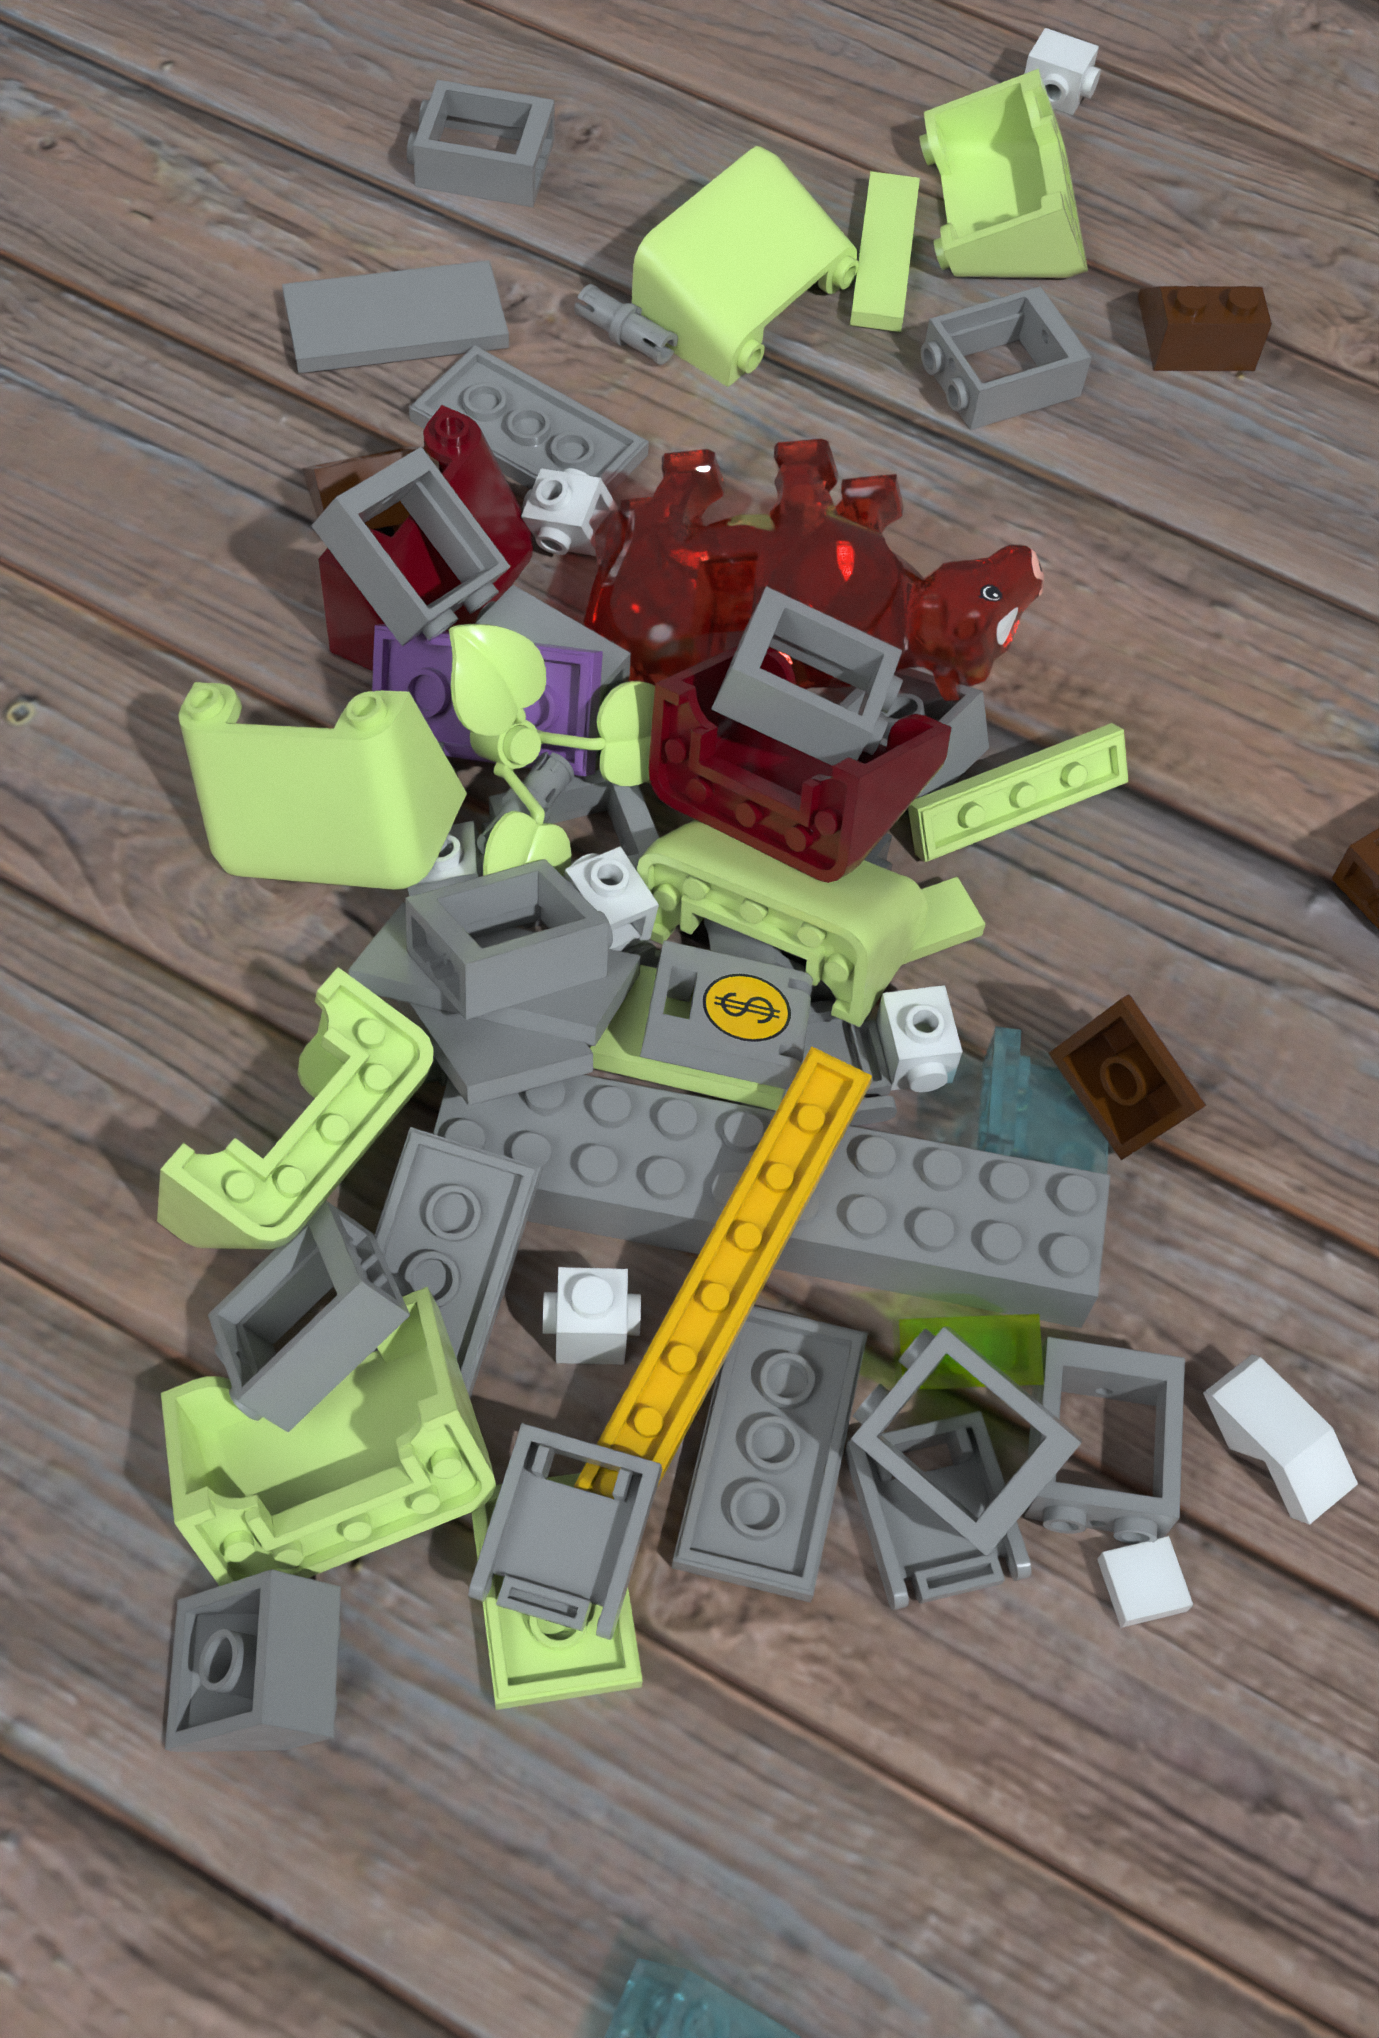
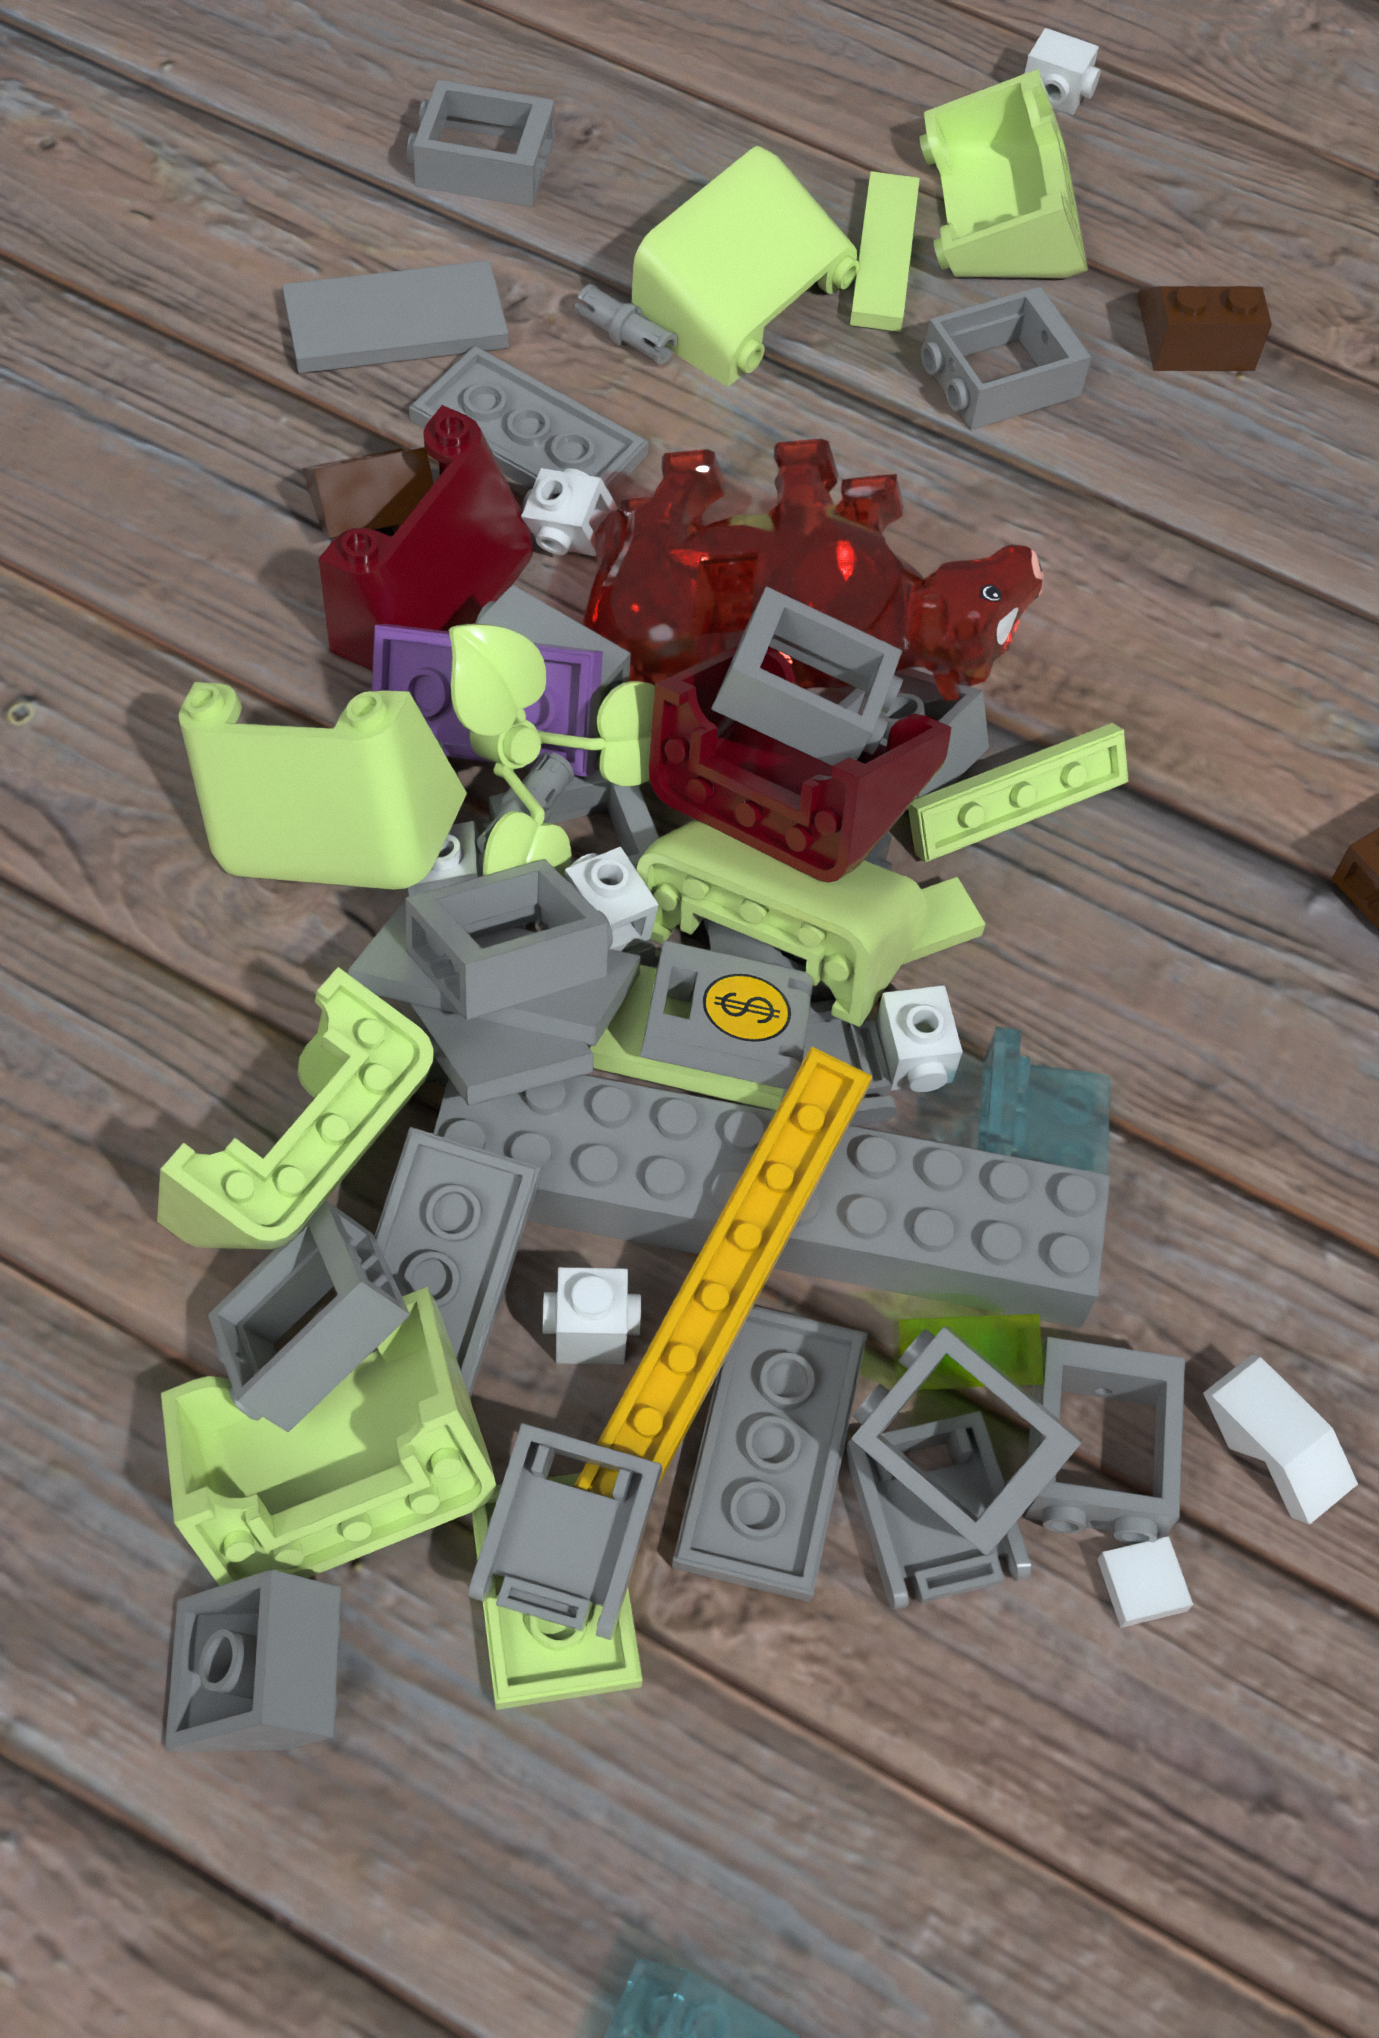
light grey window [311,447,510,646] -> none
reddish brown slope [1048,994,1207,1161] -> none

